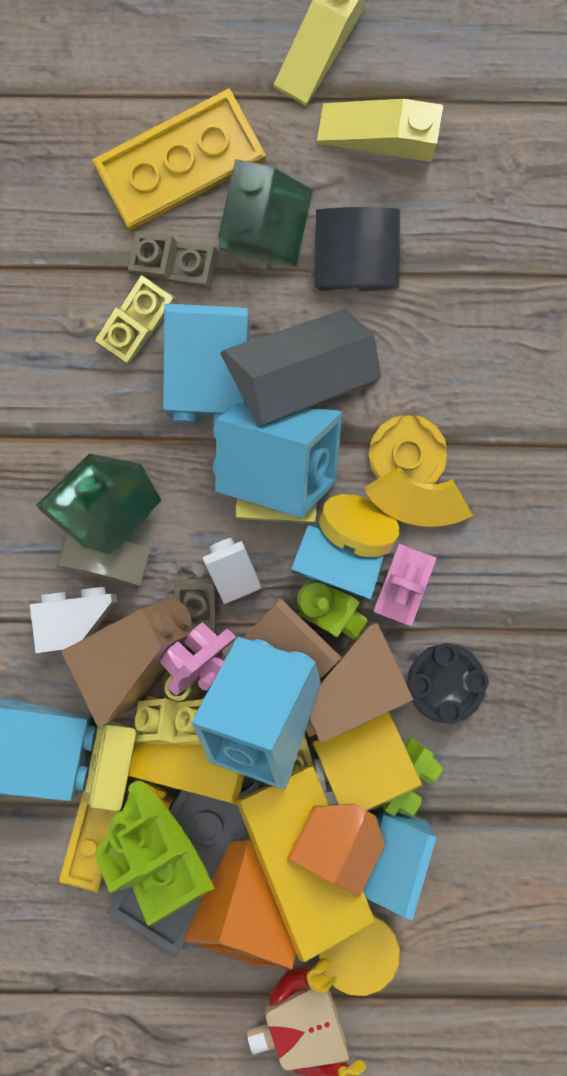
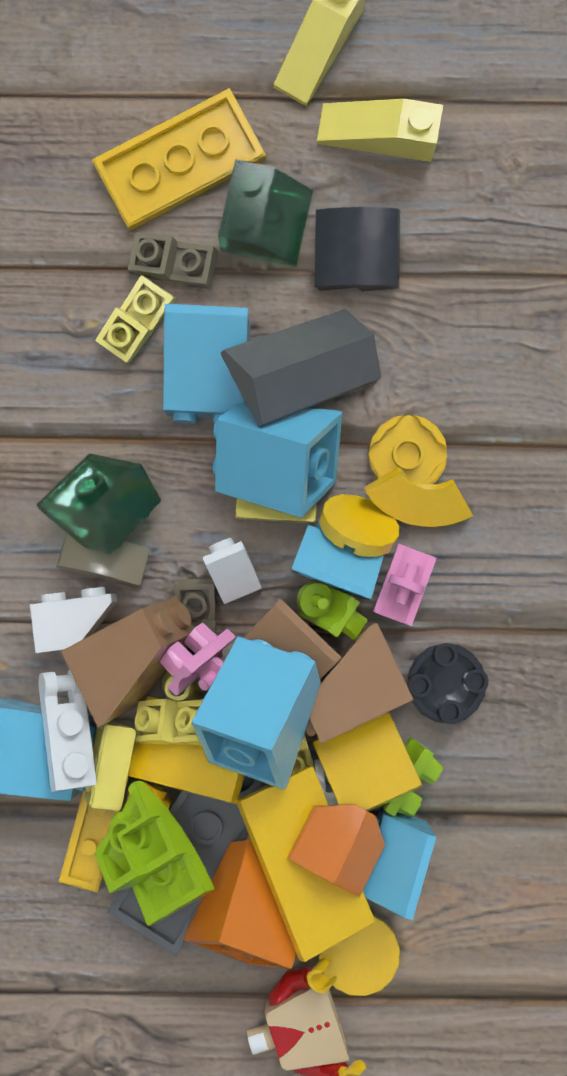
none -> white plate [38,670,97,792]

